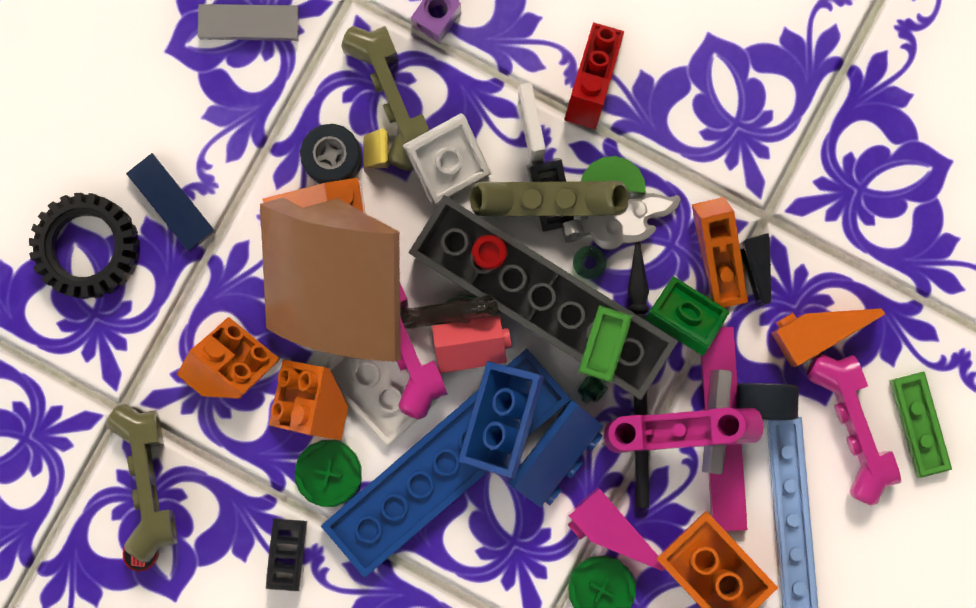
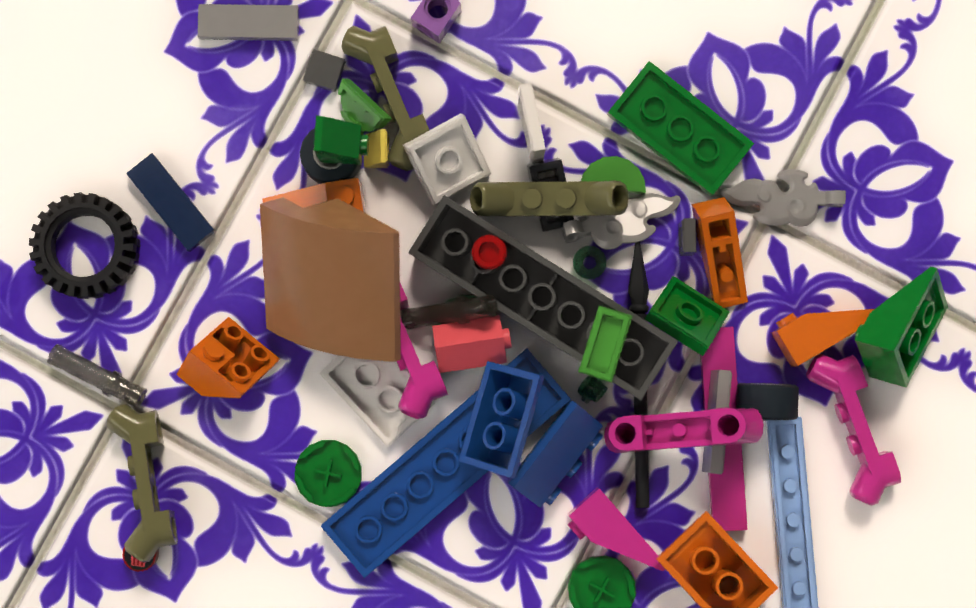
black slope [265,518,308,591] -> none
orange slope [269,360,348,441] -> none
red slope [564,22,625,130] -> none
black slope [739,233,771,307] -> none
bright green tile [889,371,953,478] -> none
none -> clear smoke pin [47,344,147,408]
none -> dark grey tile [303,49,346,92]
none -> green slope [314,116,369,165]
none -> bright green tile [338,78,392,132]
none -> green plate [607,61,754,197]
none -> dark grey tile [678,218,696,256]
none -> light grey piece [720,169,846,227]
none -> green slope [855,267,948,388]

